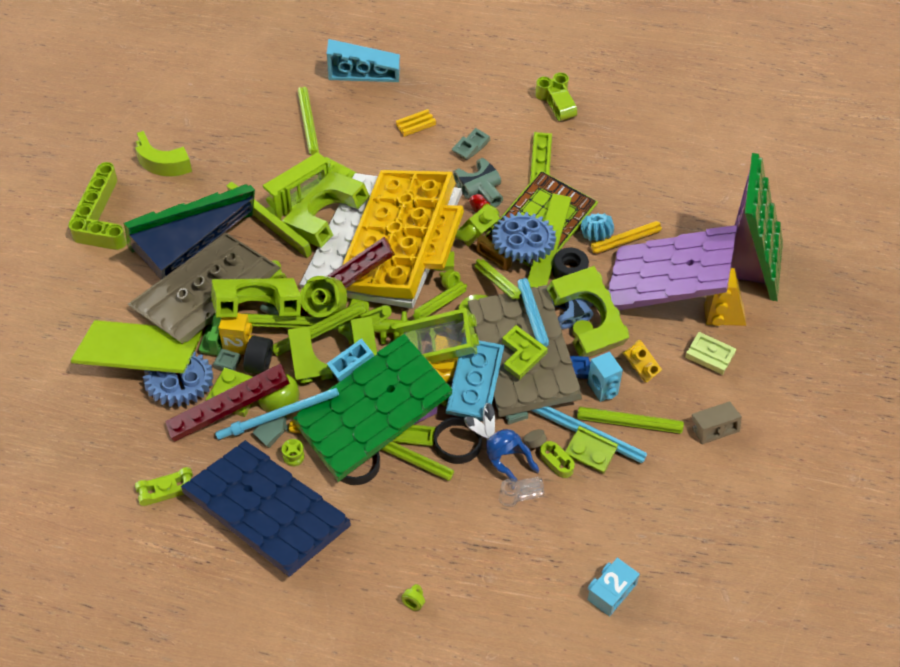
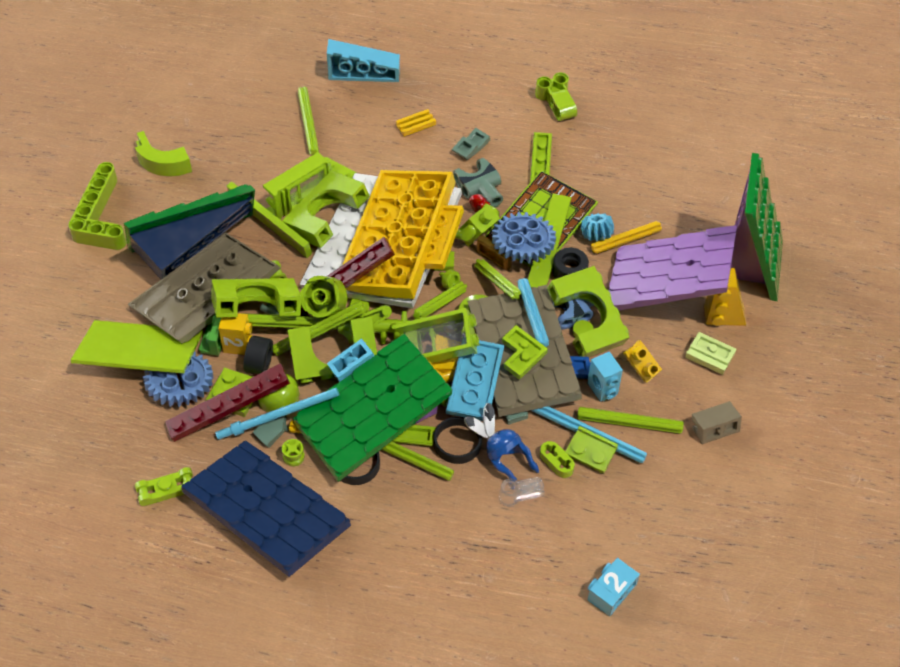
sand green tile [213,349,241,371] -> none
lime tile [401,584,425,611] -> none
dark tan tile [524,429,547,448] -> none

